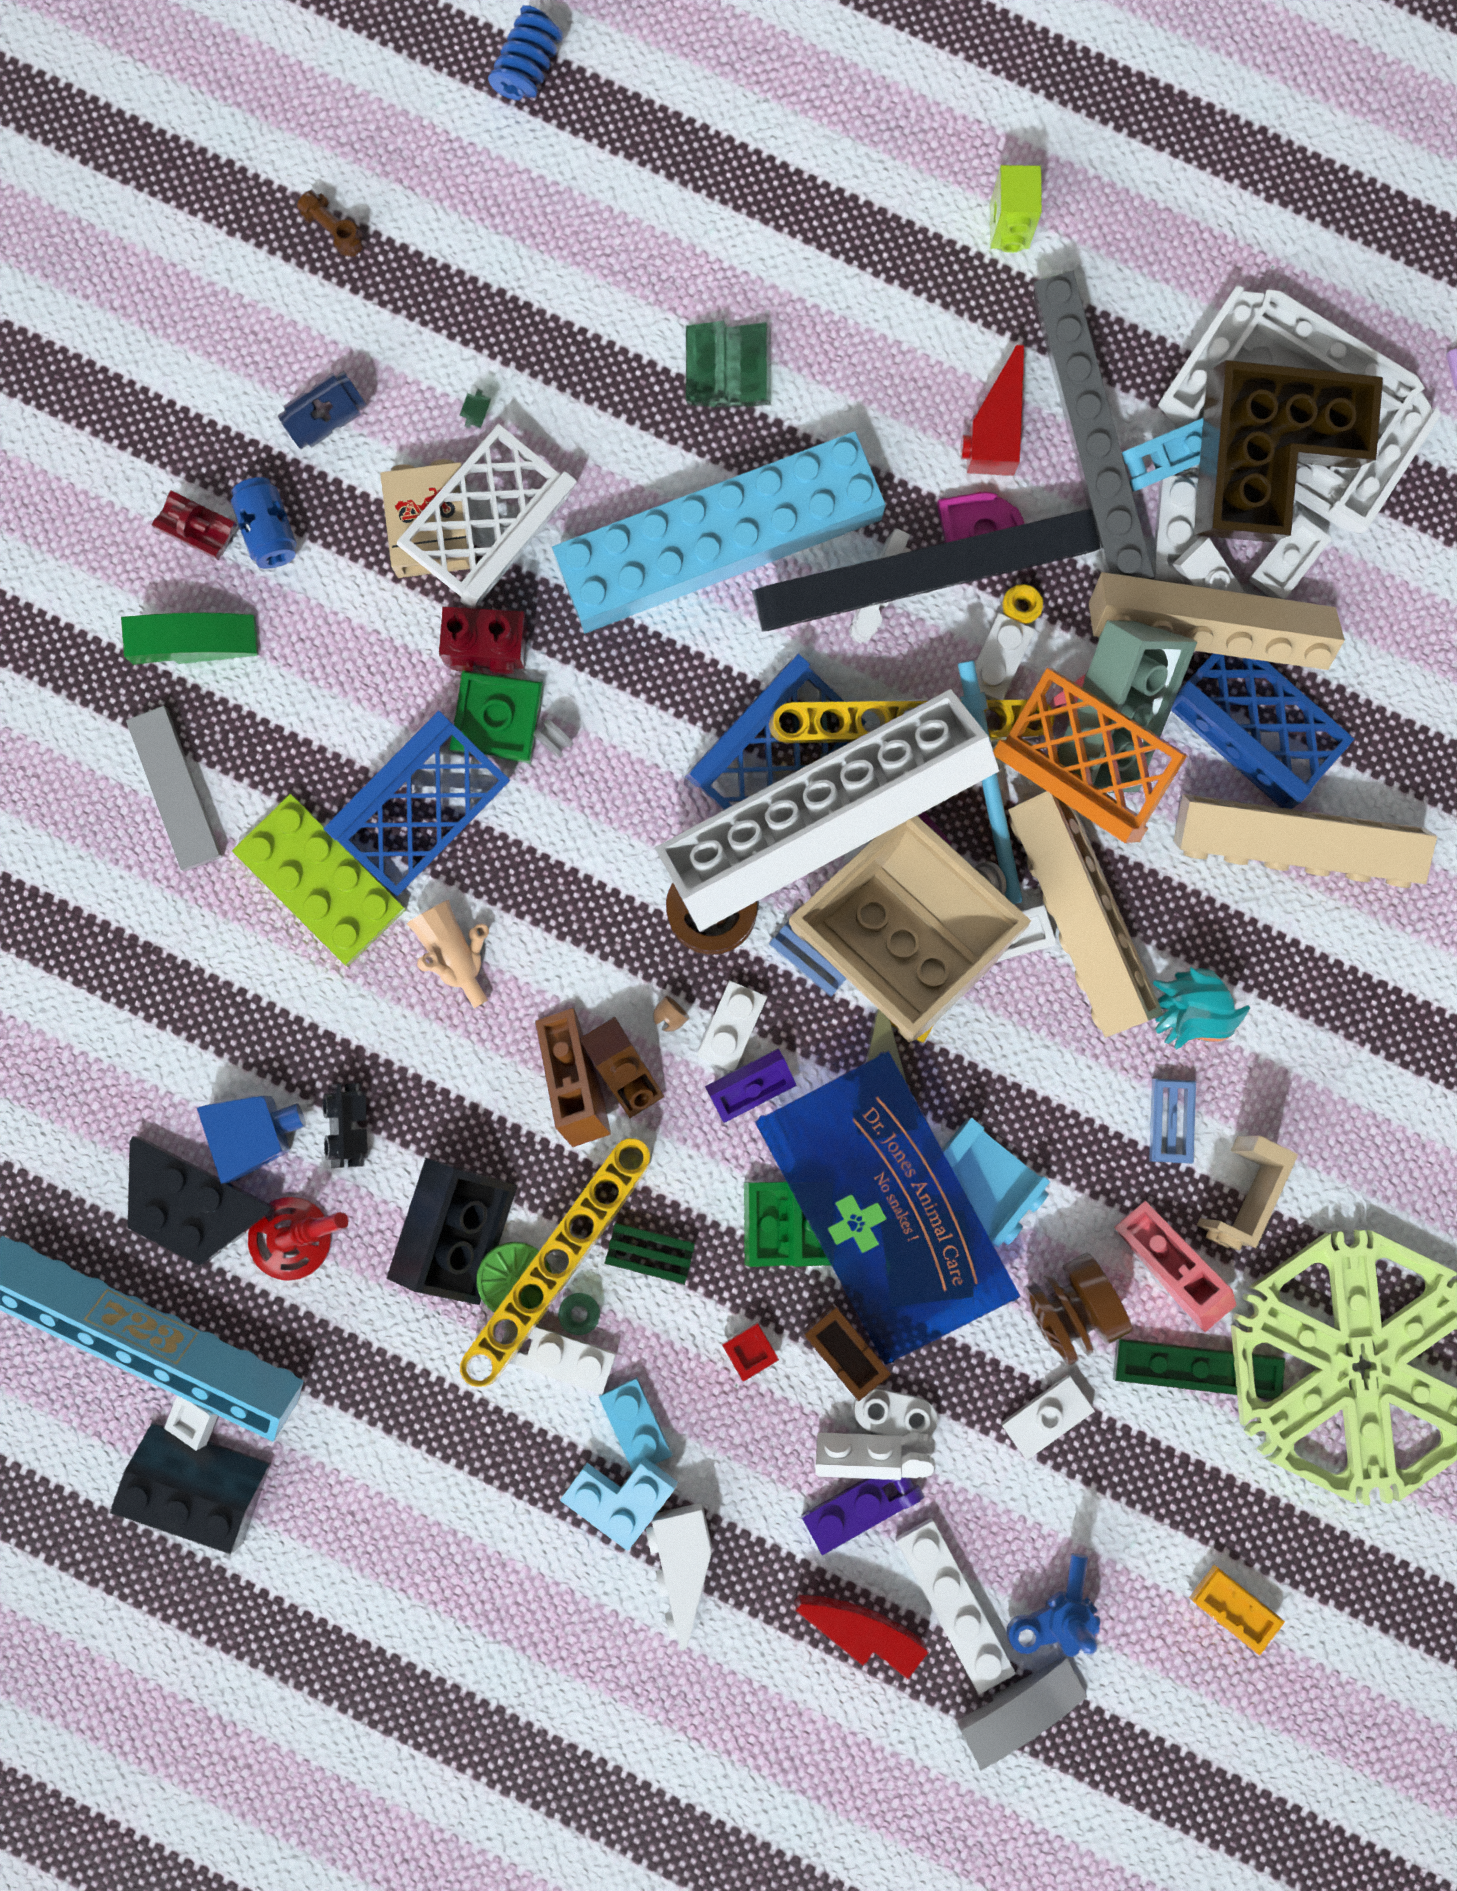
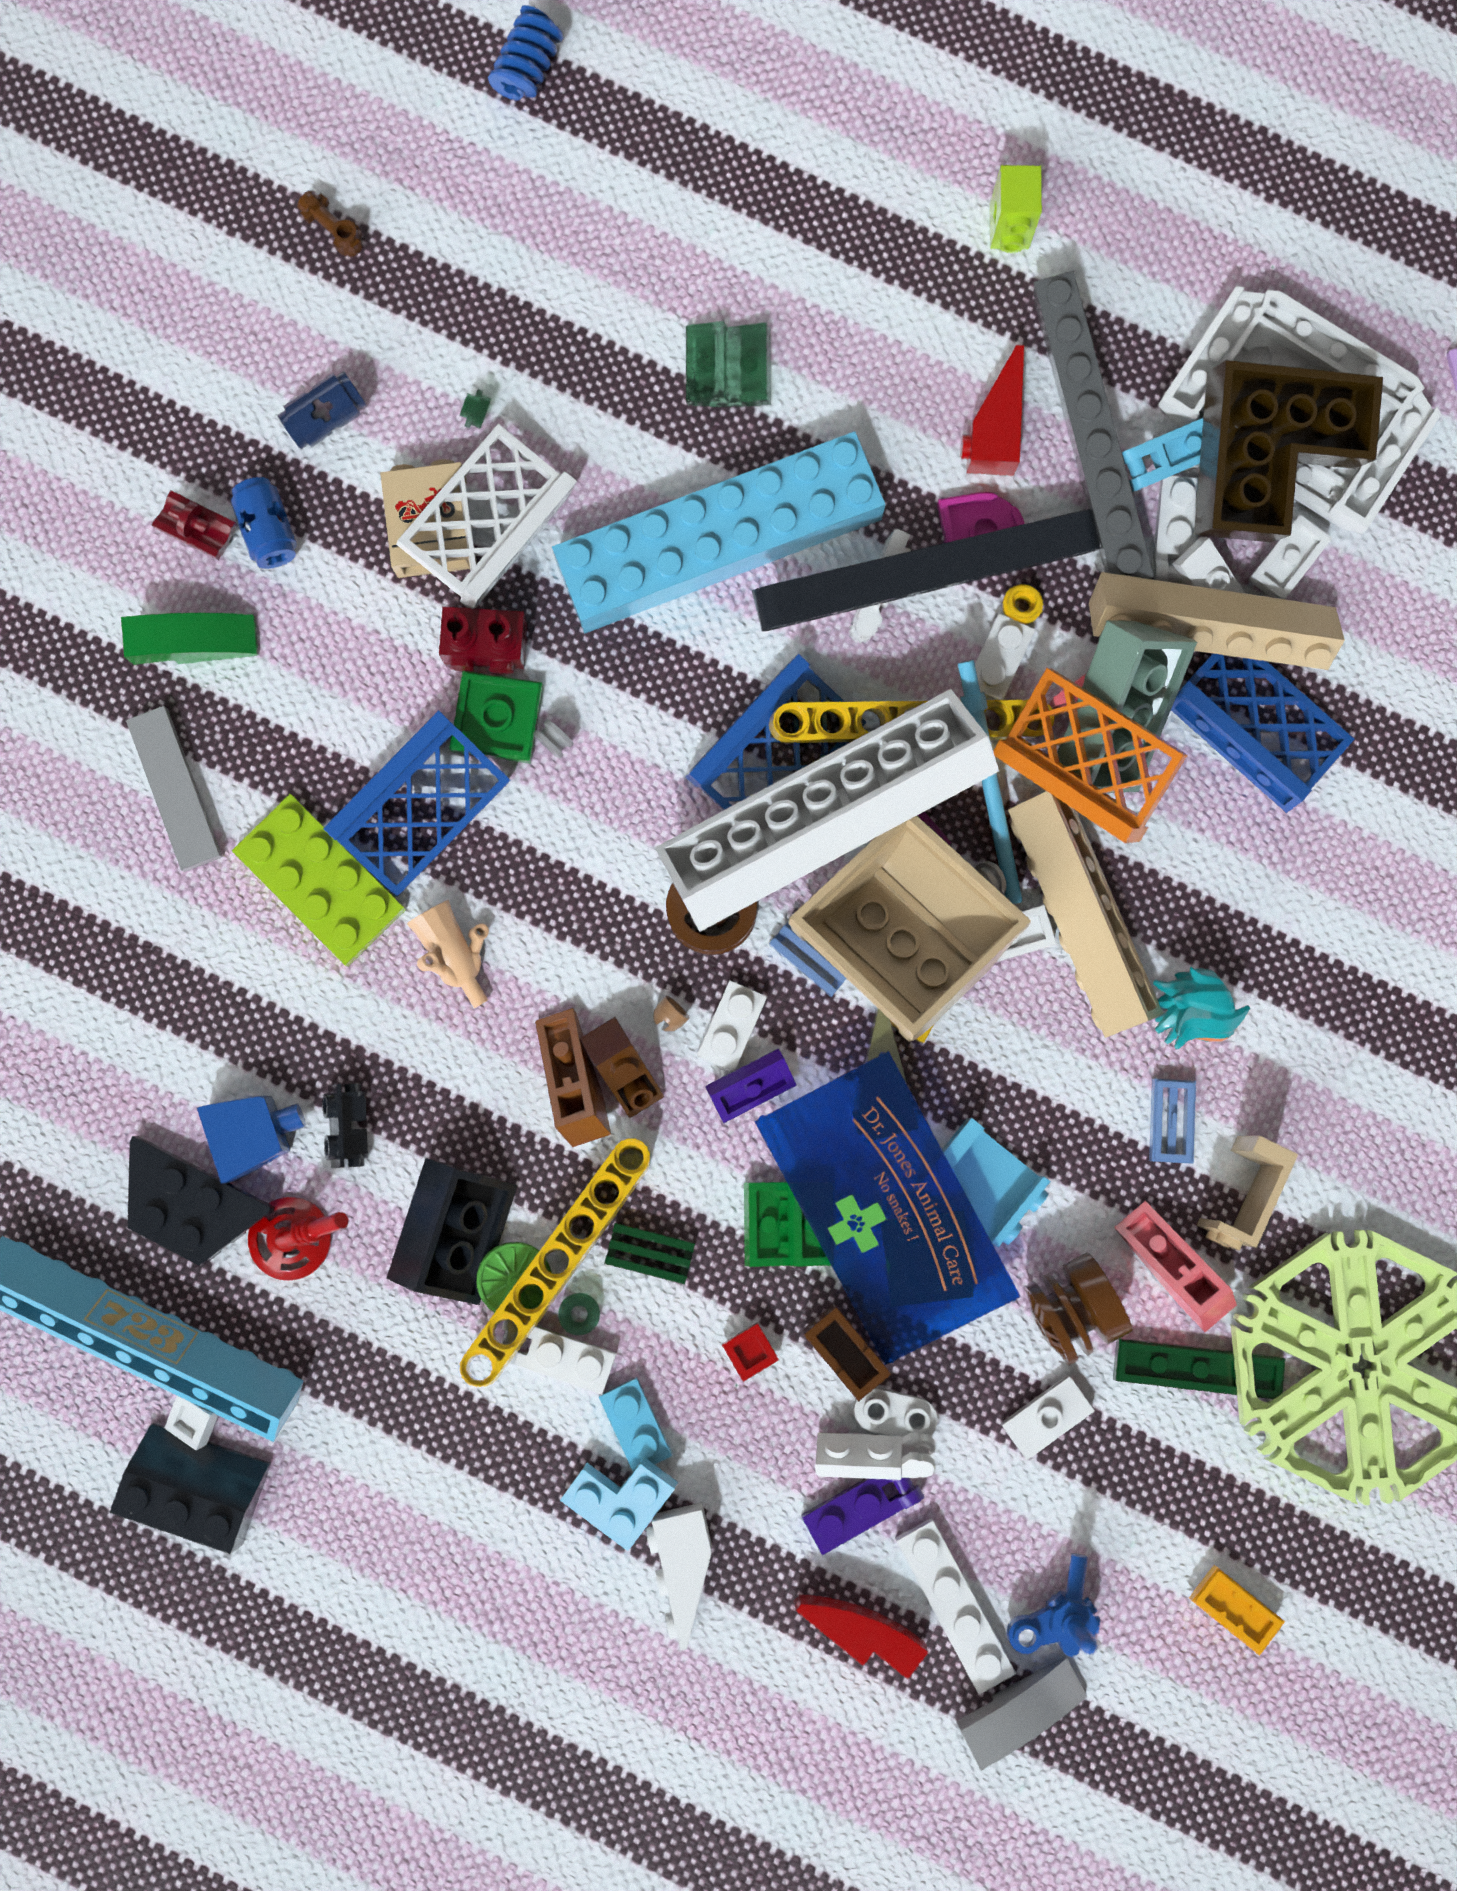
tan brick [1173,794,1437,888] -> none

